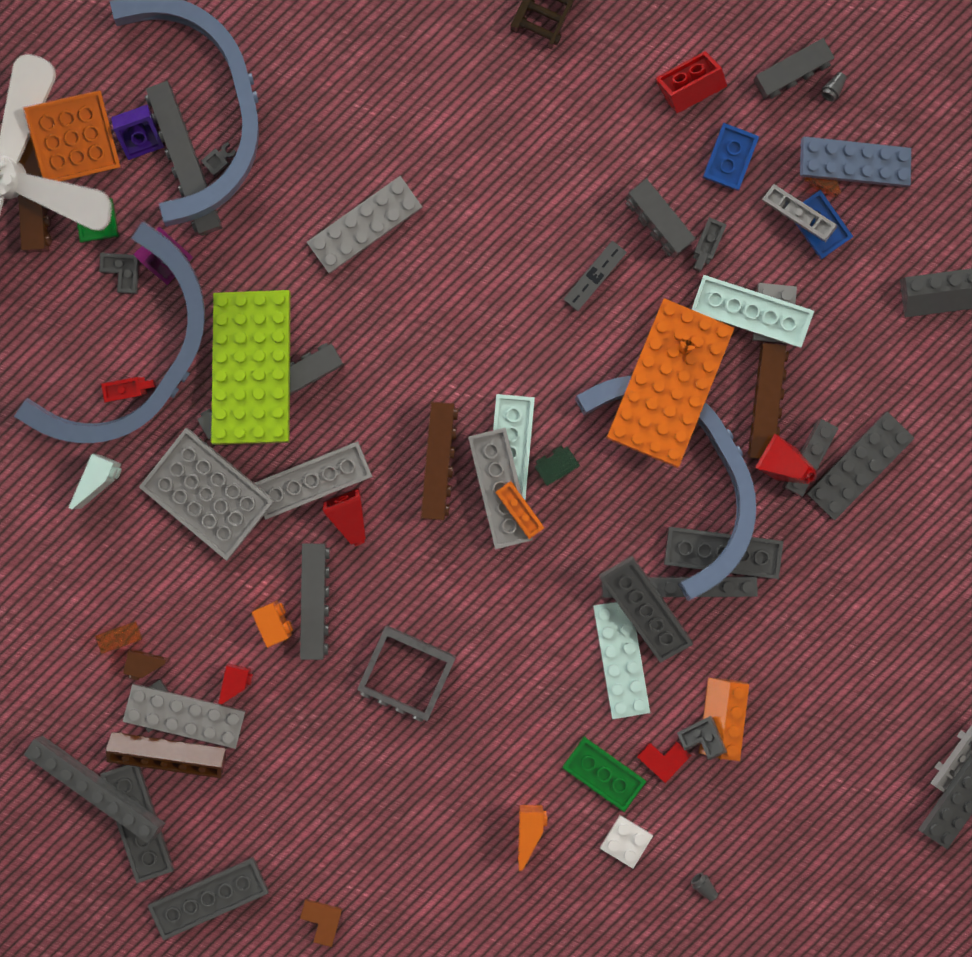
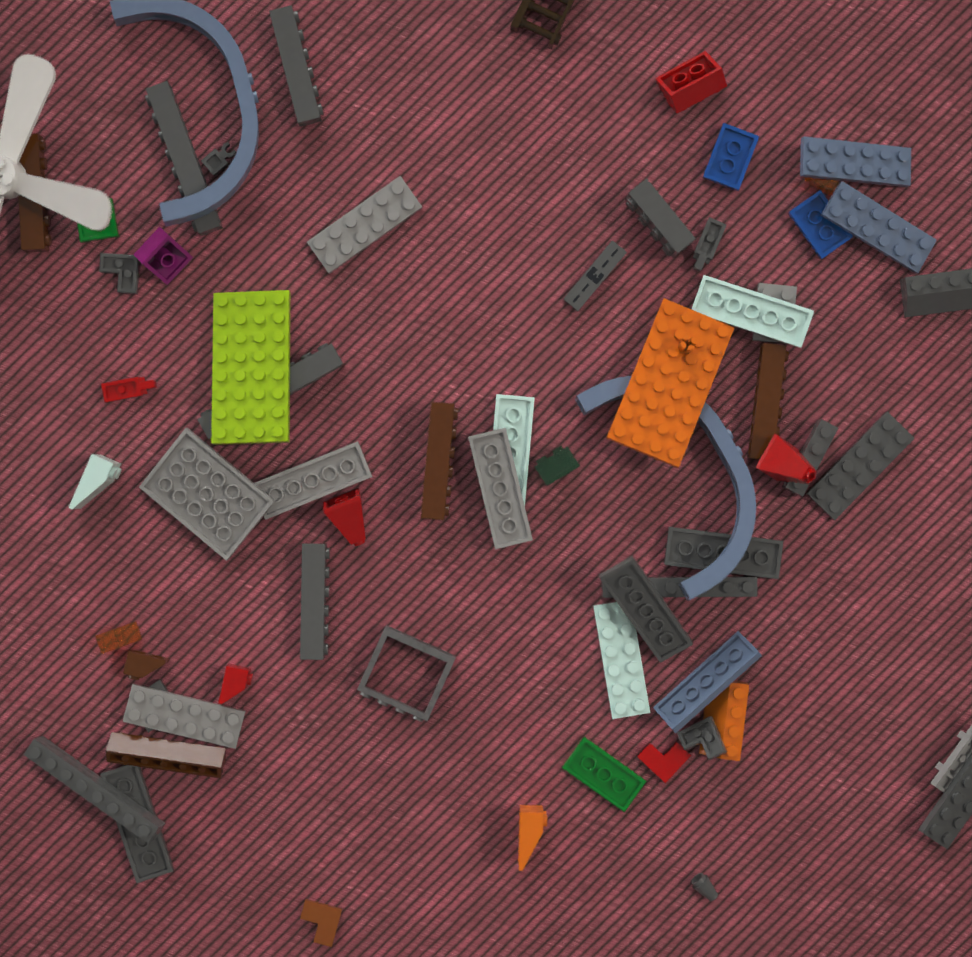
sand blue arch [14,221,205,443] -> none
orange plate [23,90,120,182] -> none
dark purple slope [111,104,164,160] -> none
dark grey plate [147,857,269,940] -> none
orange brick [251,600,294,648] -> none
orange tile [495,481,545,539] -> none
white plate [600,815,653,868] -> none
dark grey brick [753,38,834,99] -> none
light grey hinge [762,184,837,243] -> none
dark grey cone [821,72,847,102] -> none
none -> dark grey brick [269,5,324,127]
none -> sand blue plate [653,631,762,733]
none -> sand blue plate [821,181,937,274]

